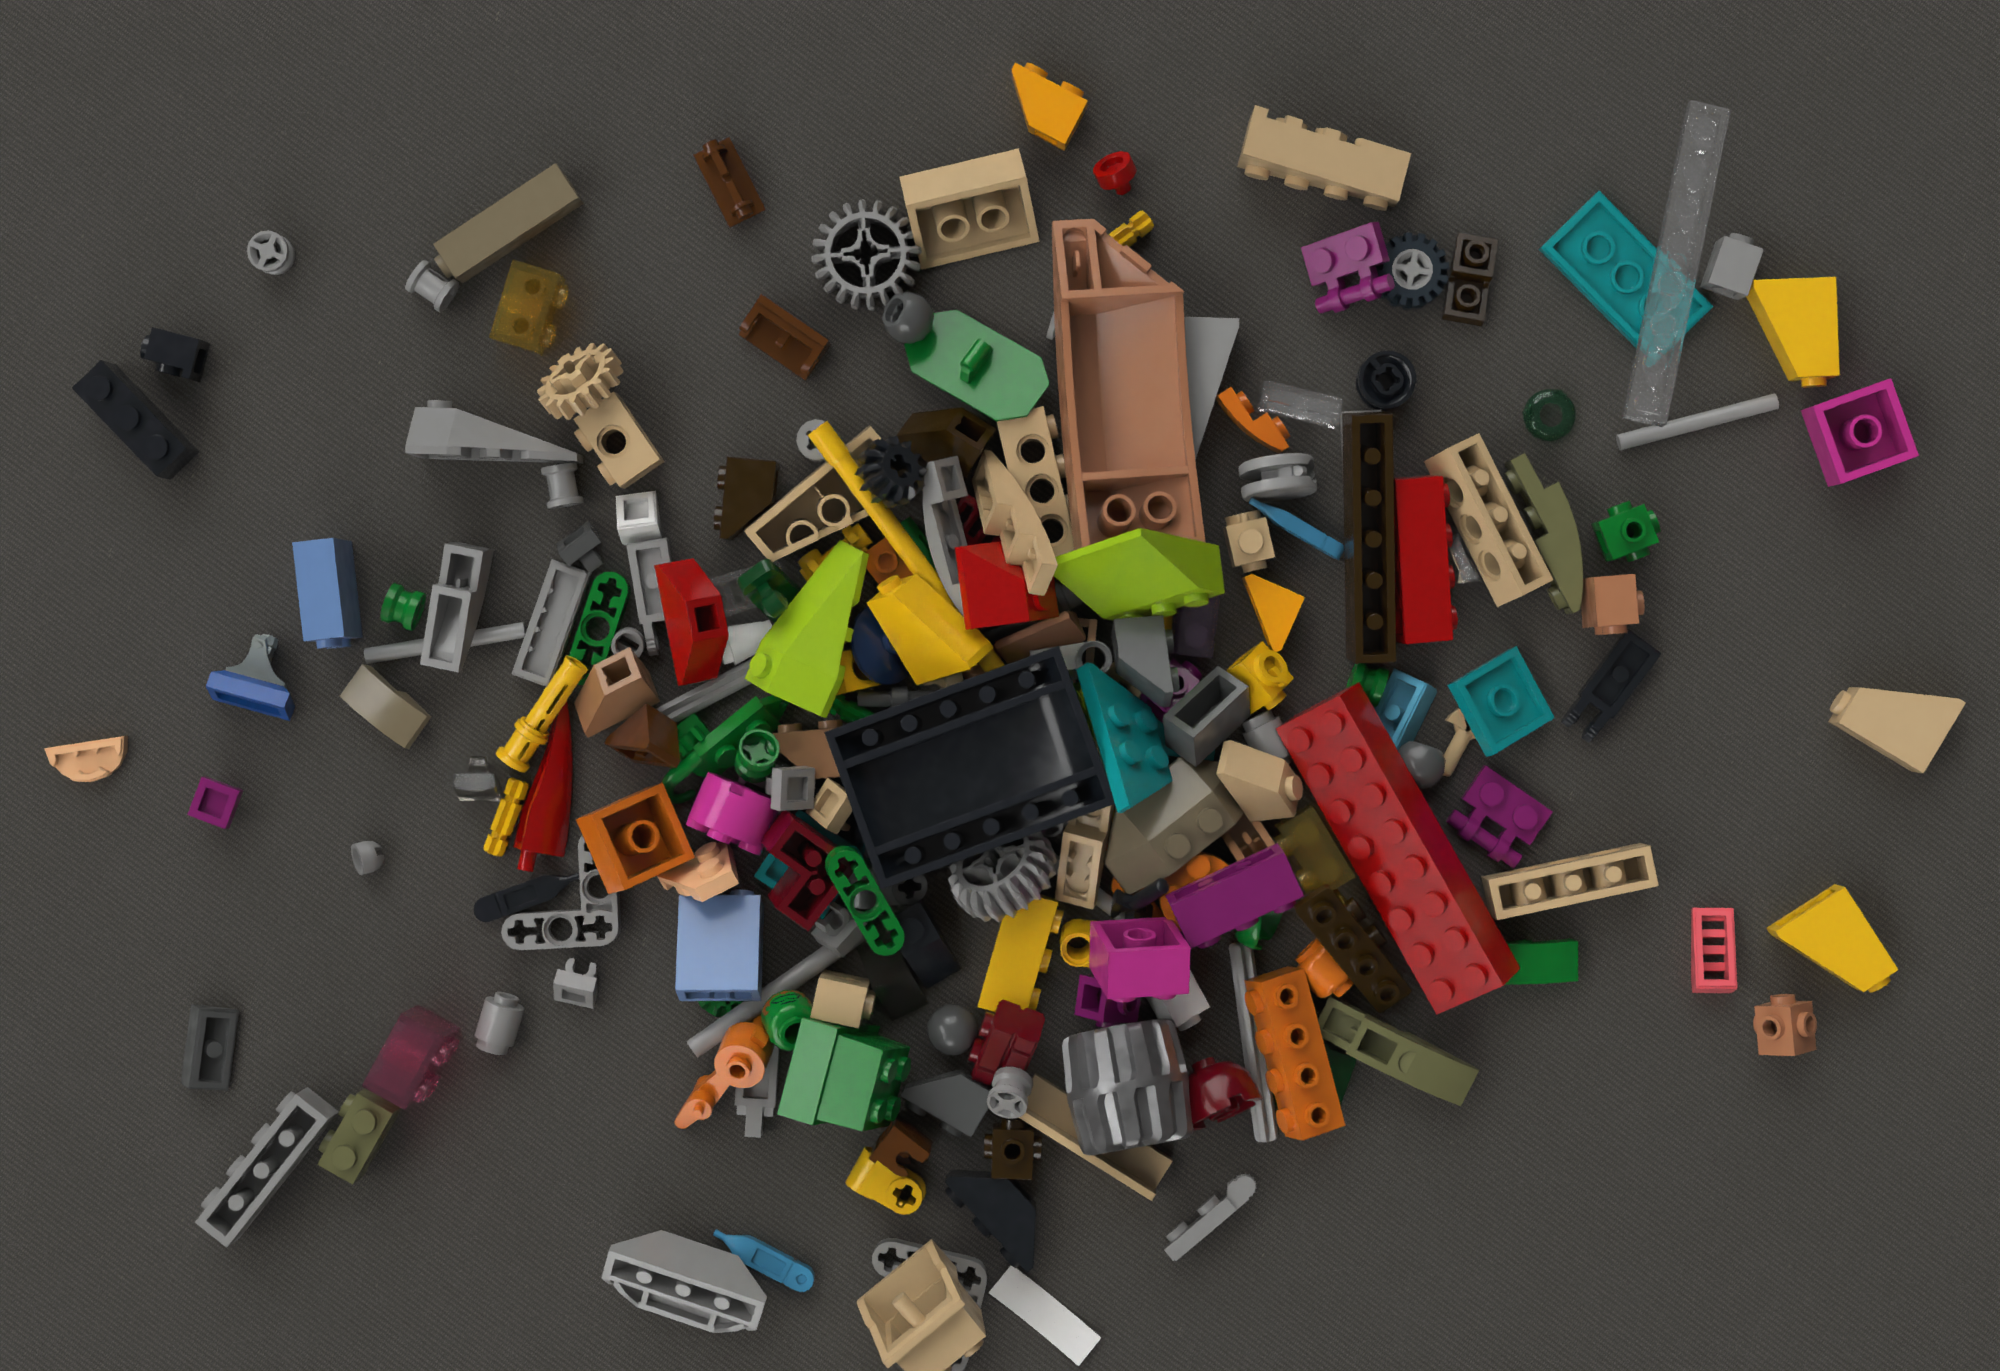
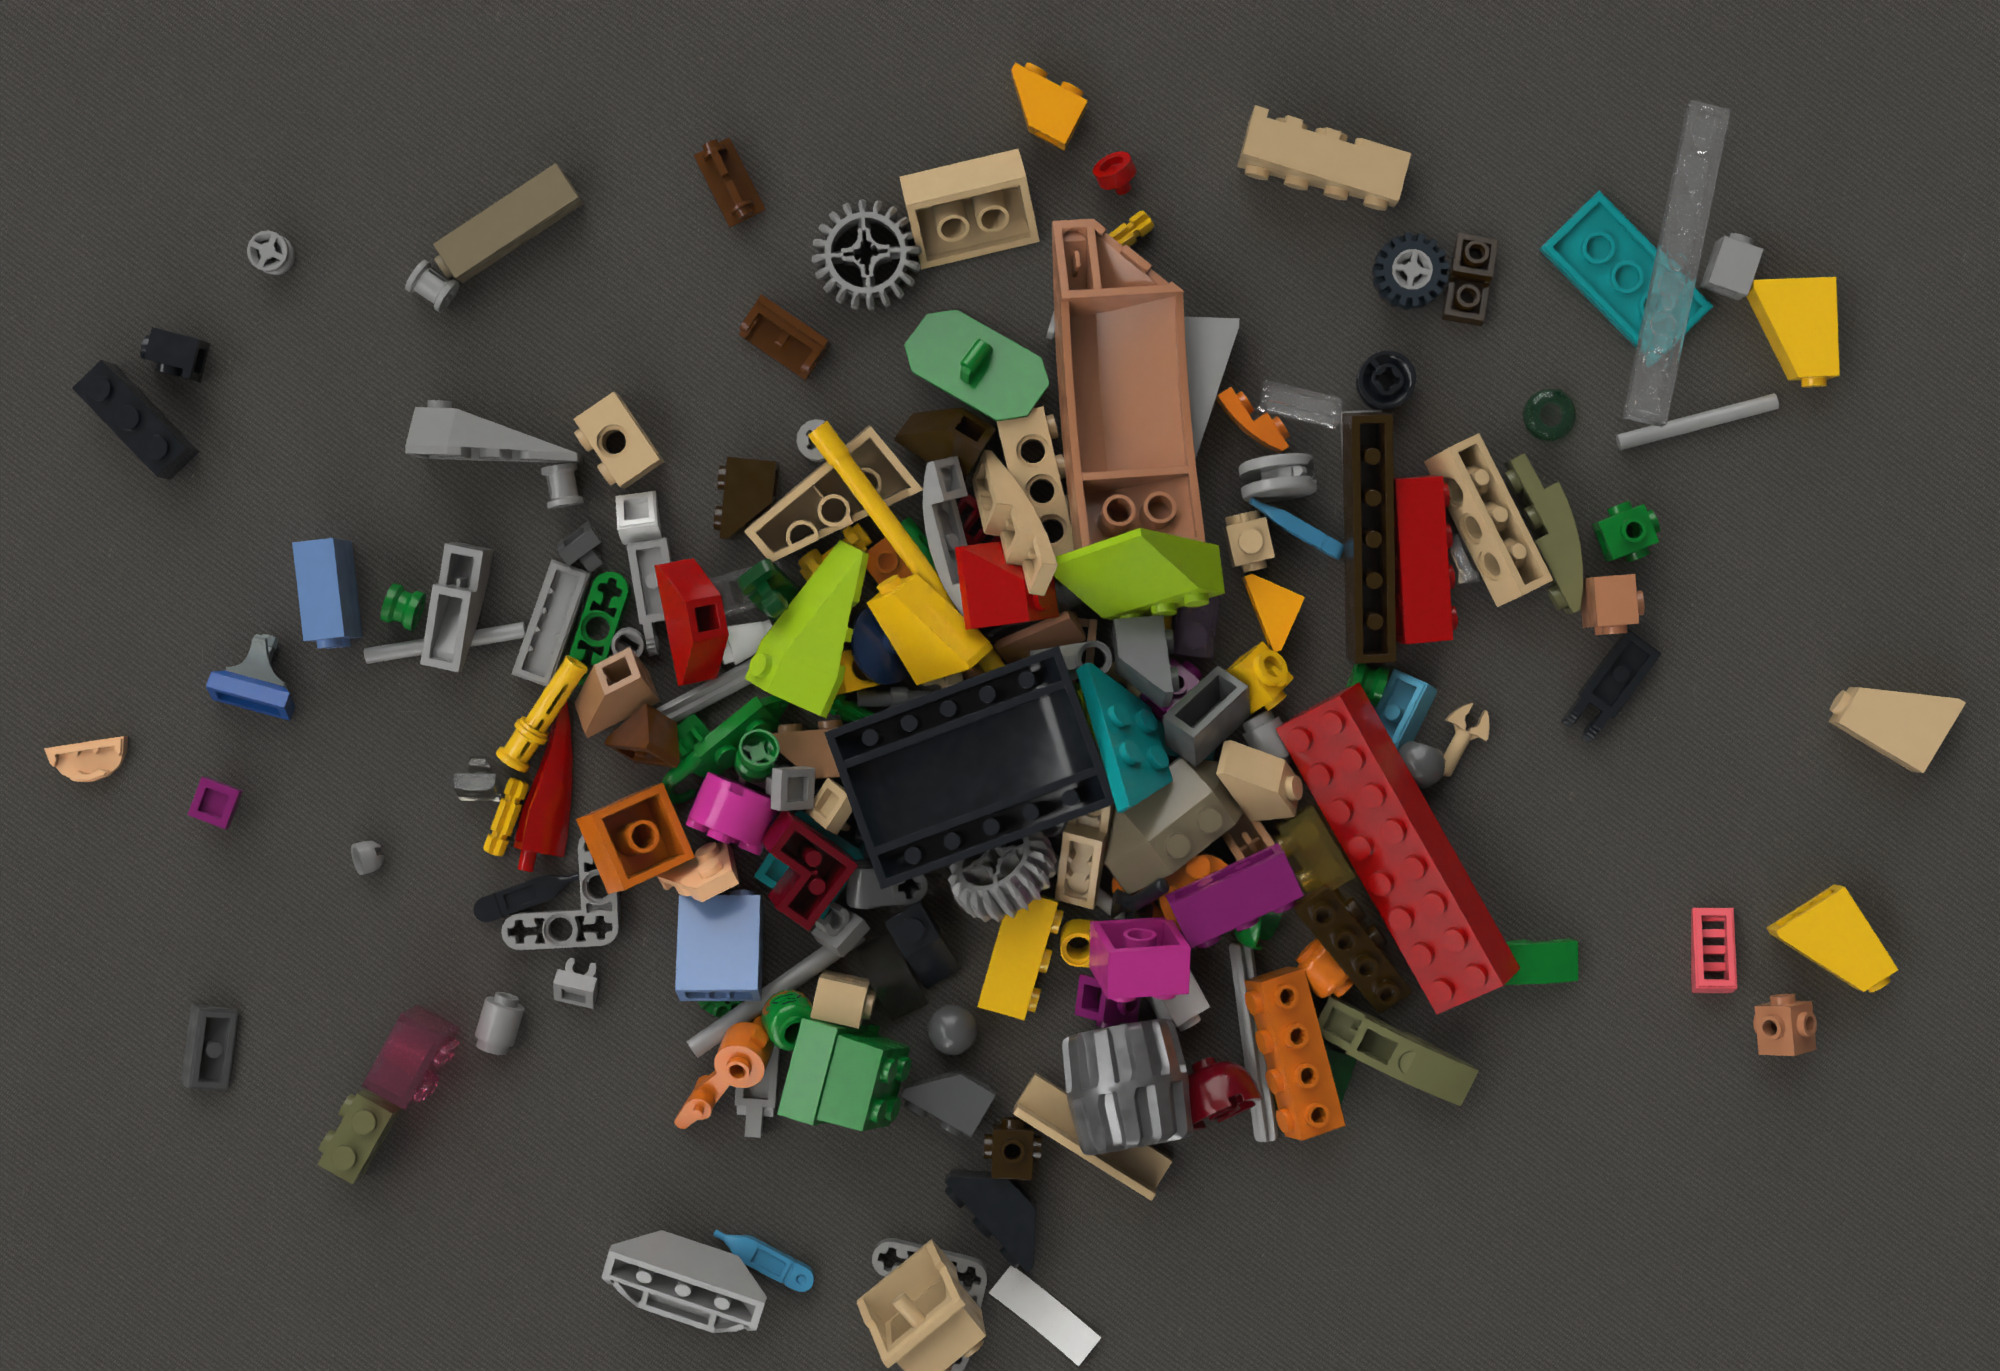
light grey brick [195,1087,339,1248] -> none
dark tan slope [340,664,431,749] -> none
clear yellow brick [489,259,569,356] -> none
tan gear [537,343,624,420] -> none
green beam [825,846,905,956] -> none
yellow piece [845,1146,926,1215] -> none
black gear [854,436,928,509] -> none
reddish brown hinge [869,1114,933,1177] -> none
dark grey piece [882,292,934,344] -> none
dark red brick [968,1000,1045,1086] -> none
light grey wheel [987,1067,1033,1119] -> none
light grey hinge [1164,1172,1257,1261] -> none
magenta plate [1301,222,1395,314] -> none
magenta plate [1446,765,1553,868] -> none
teal plate [1447,646,1555,757] -> none
tan brick [1481,843,1659,920] -> none
dark pink brick [1801,378,1919,487] -> none

